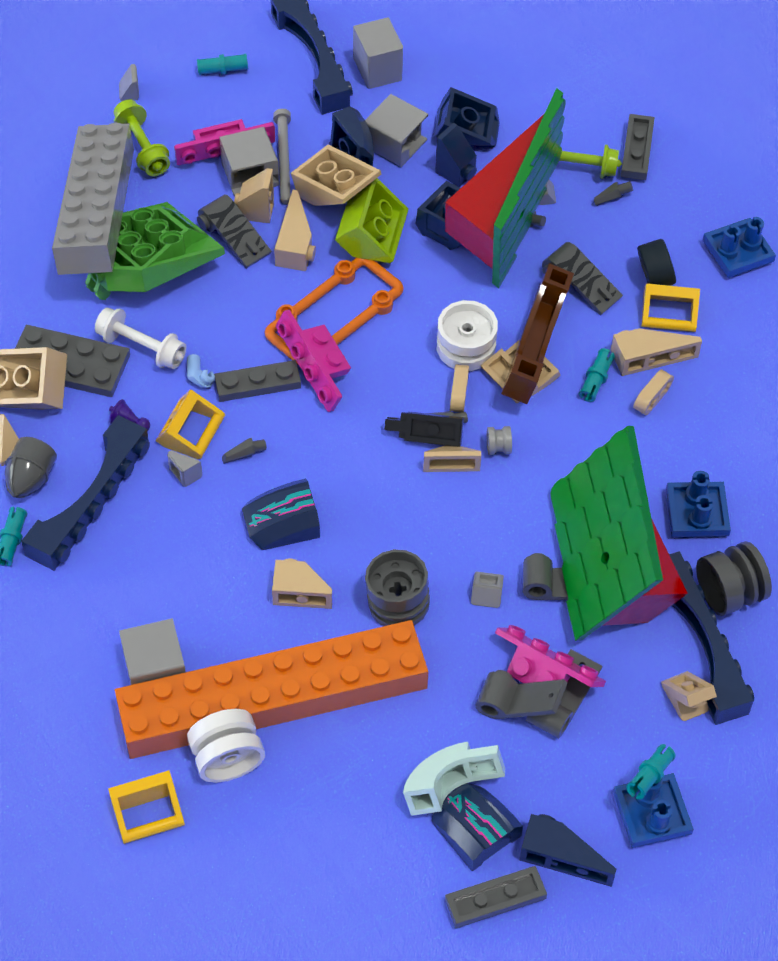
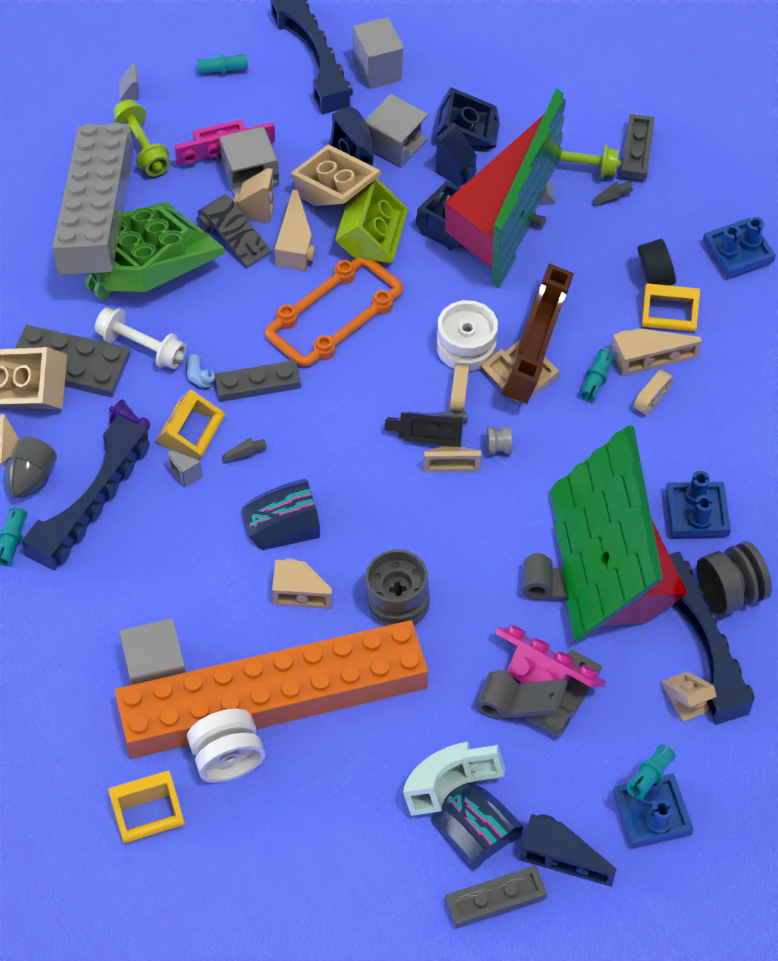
light grey bar [273,109,291,204] -> none
dark pink bracket [276,310,351,412] -> none
light grey slope [471,571,504,608] -> none
dark grey door [542,242,623,316] -> none

